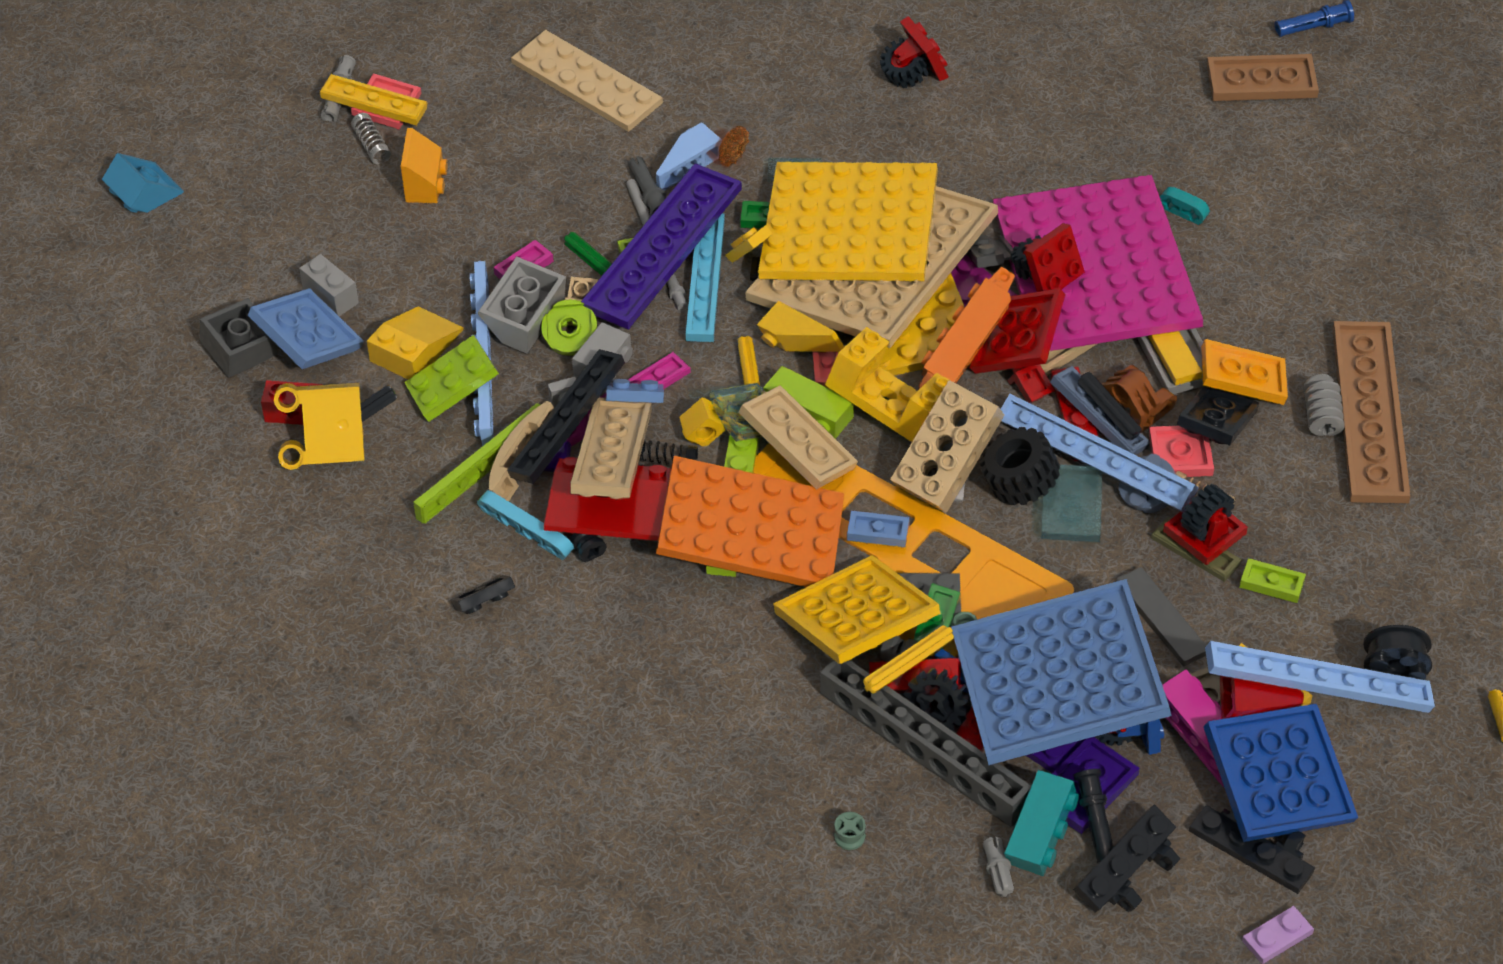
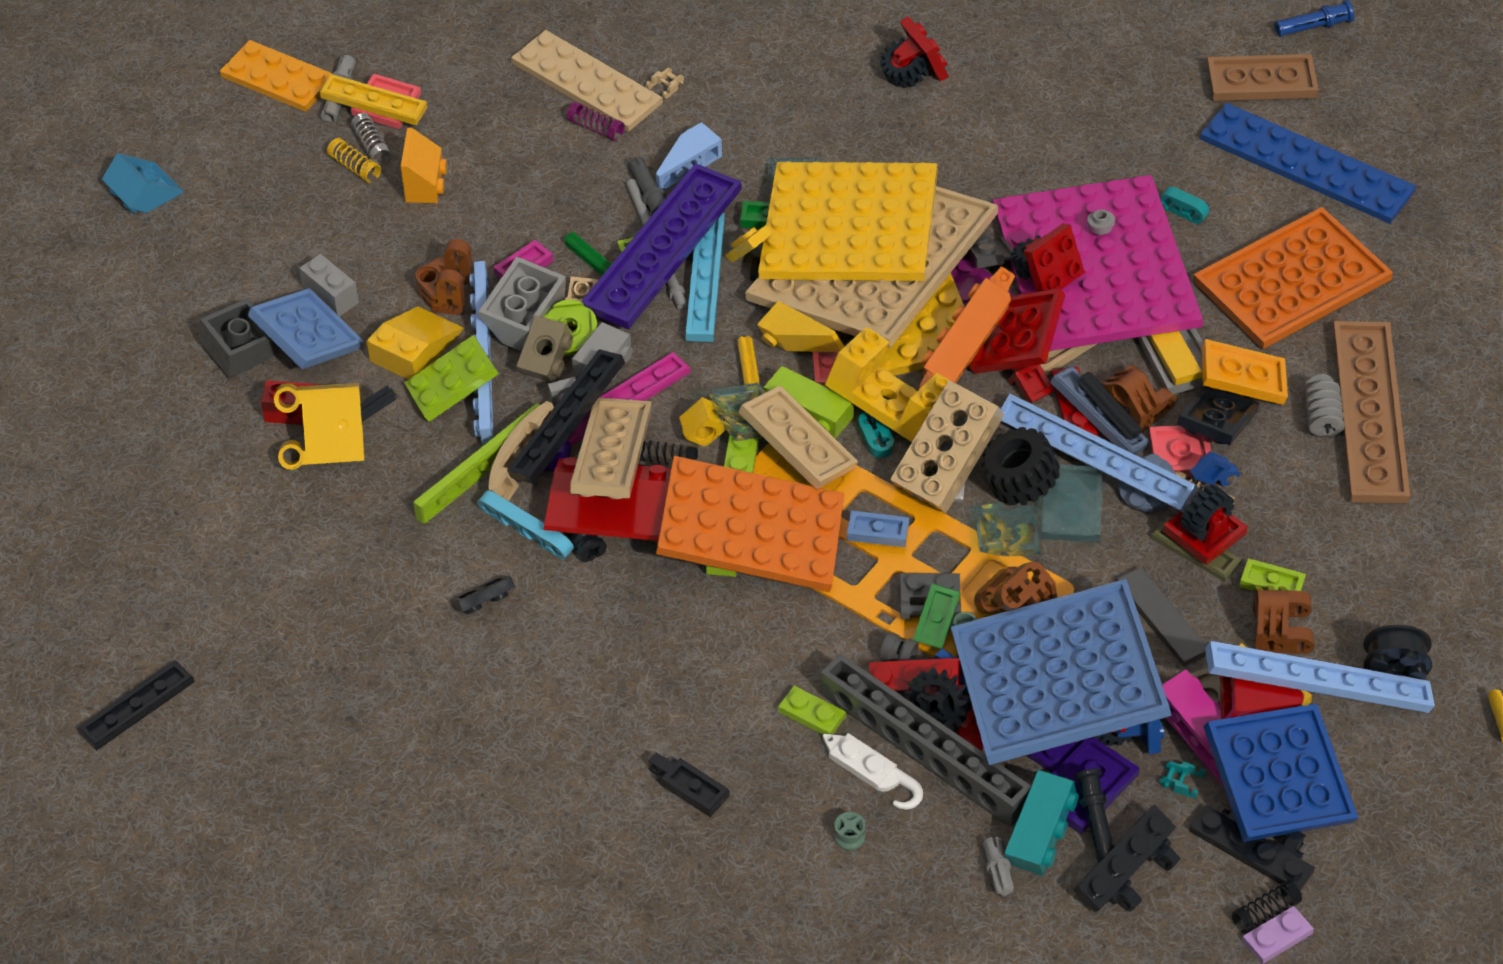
medium blue plate [606,379,664,403] -> none
clear orange gear [719,126,749,167] -> none
yellow plate [773,555,941,664] -> none
yellow axle [863,625,954,694] -> none
none -> black tile [77,660,195,751]
none -> light orange plate [220,40,333,112]
none -> yellow piece [327,138,381,183]
none -> dark orange piece [415,239,473,315]
none -> dark tan brick [516,315,573,383]
none -> magenta piece [566,101,625,141]
none -> tan piece [646,67,684,99]
none -> black hinge [648,752,730,817]
none -> lime plate [778,686,846,735]
none -> white plate [823,733,923,810]
none -> teal beam [858,412,894,458]
none -> clear light blue slope [974,502,1041,556]
none -> dark orange piece [974,562,1057,614]
none -> light grey plate [1087,210,1115,235]
none -> teal piece [1159,761,1206,798]
none -> blue plate [1190,452,1241,486]
none -> orange plate [1193,207,1393,350]
none -> blue plate [1200,103,1416,224]
none -> black piece [1232,880,1302,934]
none -> dark orange piece [1252,586,1314,654]

